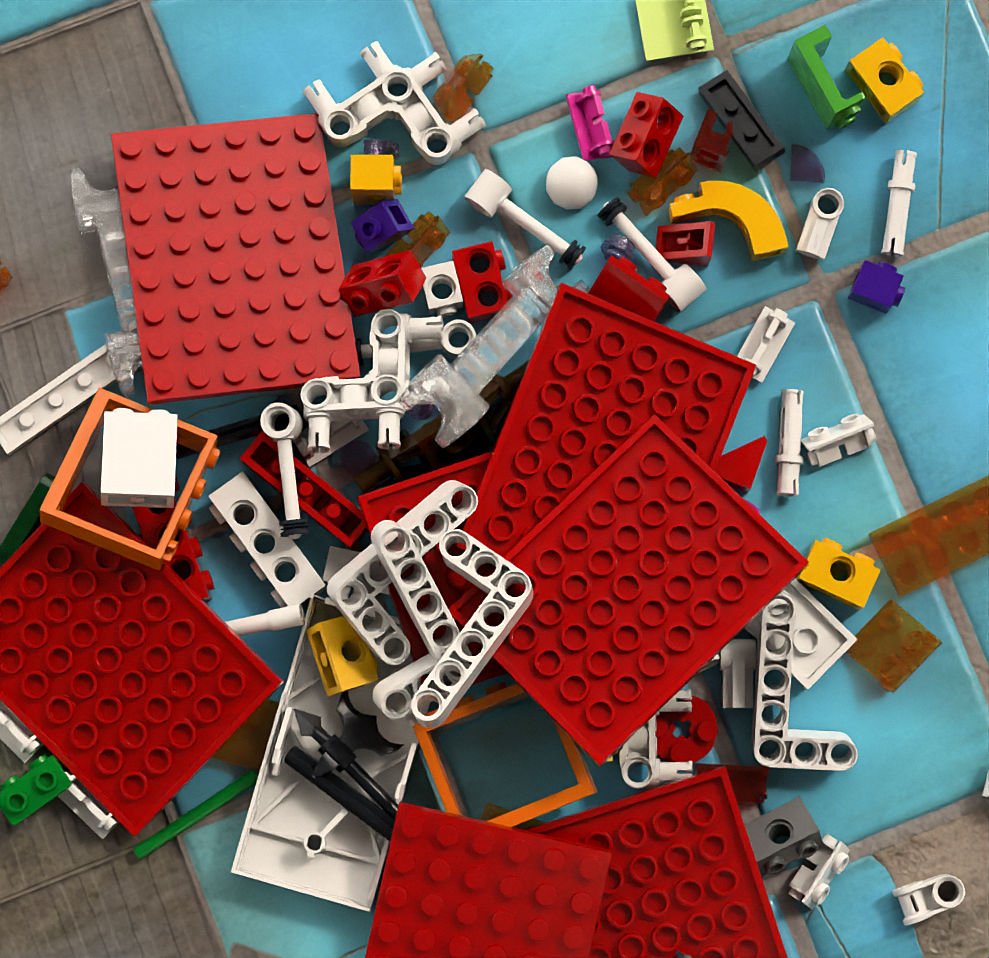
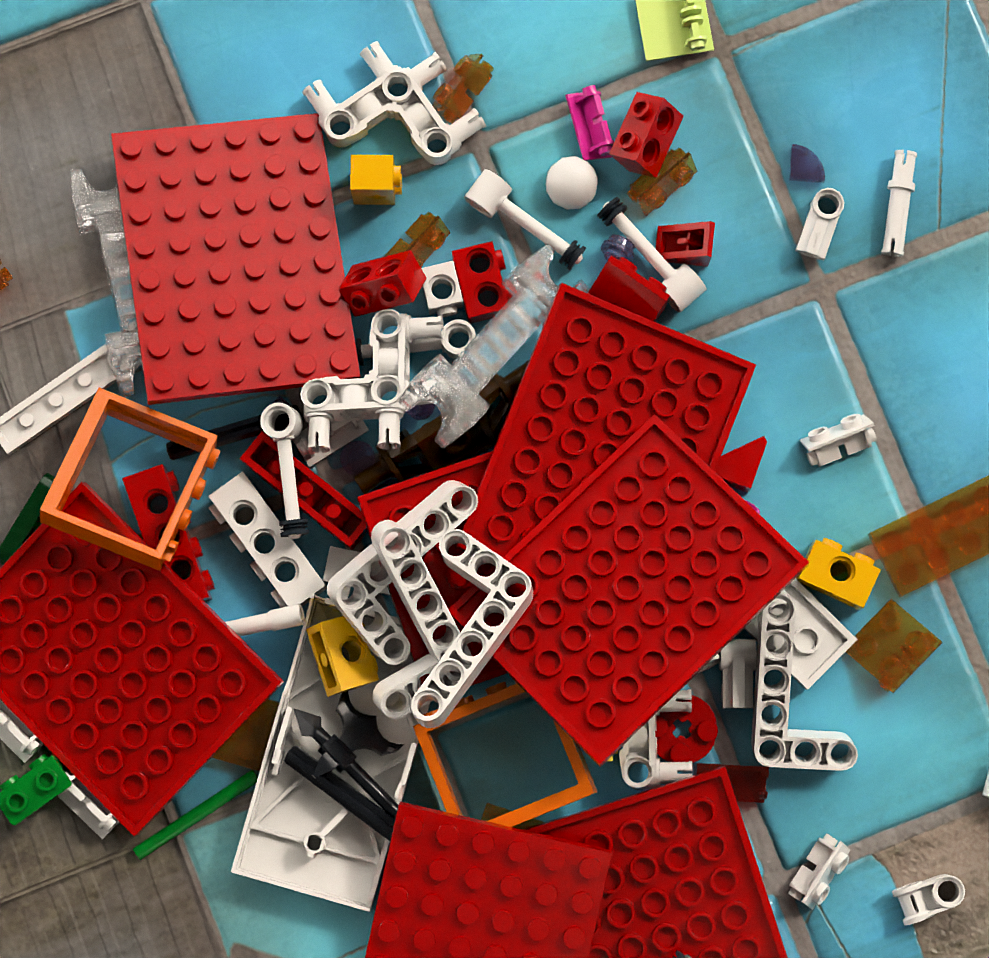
white panel [101,408,177,508] -> none
dark purple brick [351,199,415,253] -> none
tile [363,140,400,159] -> none
yellow arch [668,181,789,262] -> none
clear red hinge [689,109,733,173] -> none
black hinge [698,70,785,171] -> none
white hinge [737,306,795,383] -> none
dark grey brick [744,796,824,877] -> none
white pin [775,389,804,497] -> none
bright green panel [787,24,866,130] -> none
yellow brick [845,37,924,124] -> none
dark purple brick [848,260,906,314] -> none

